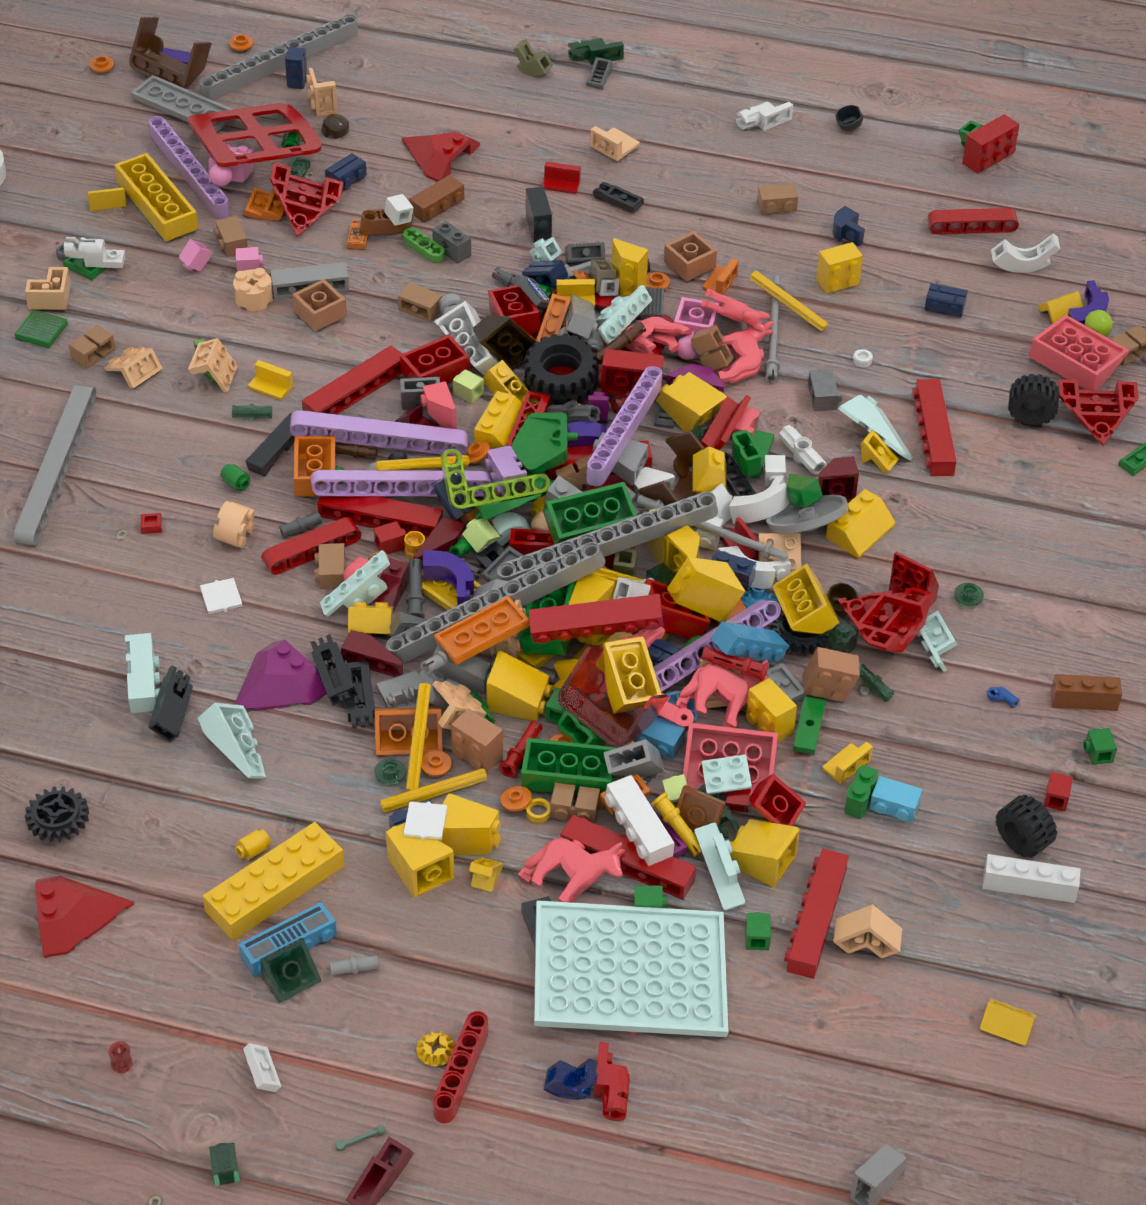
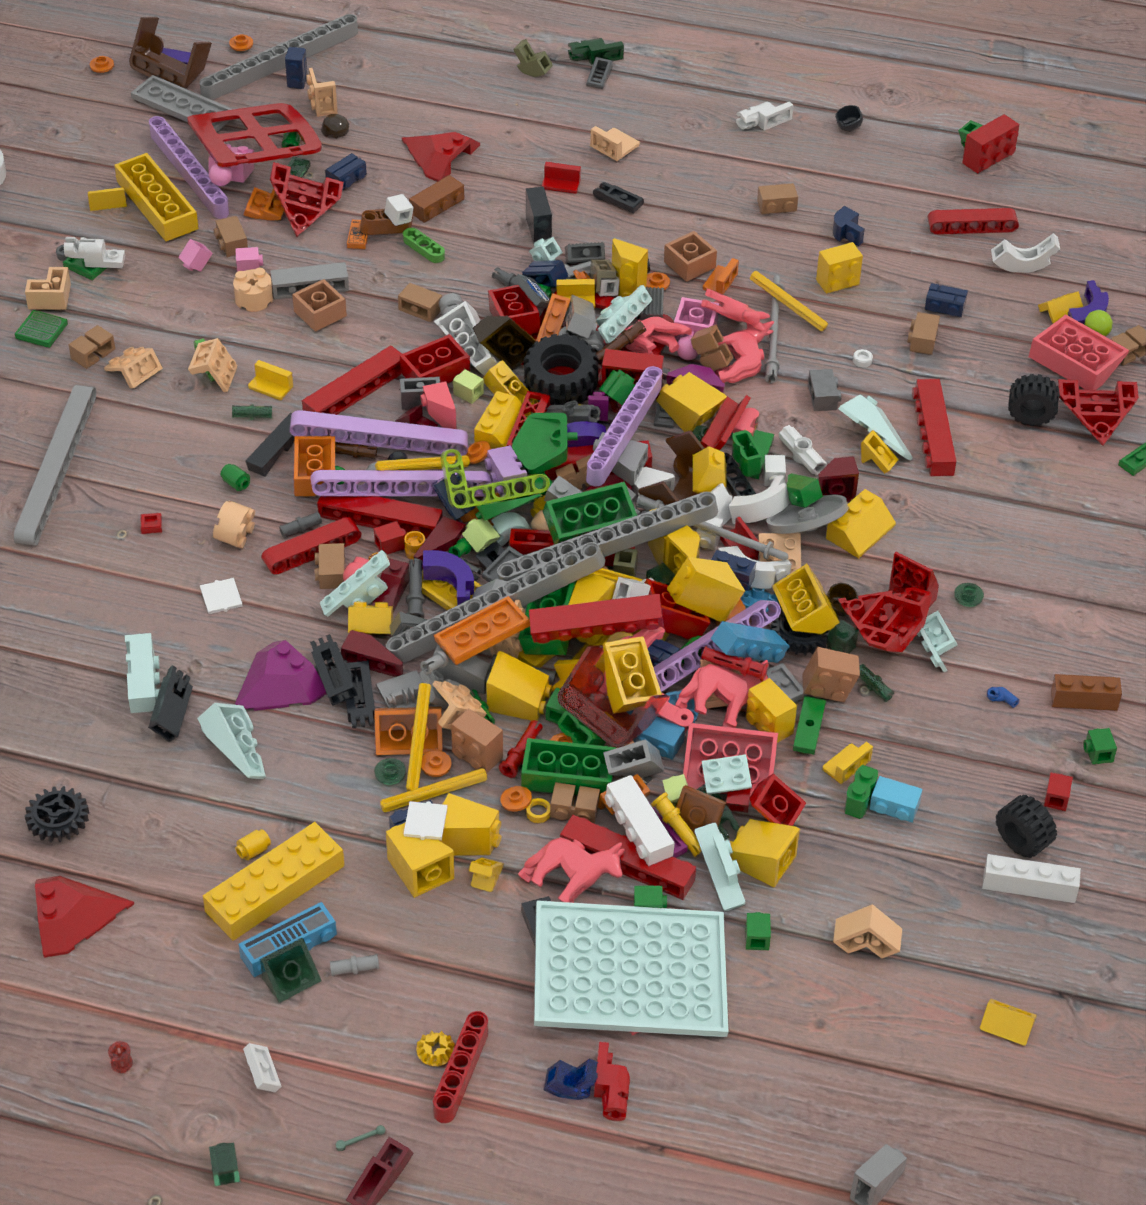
dark grey brick [432,221,471,264] -> none
red brick [784,848,849,979] -> none
none -> green brick [599,369,635,406]
none -> medium nougat brick [907,312,940,355]

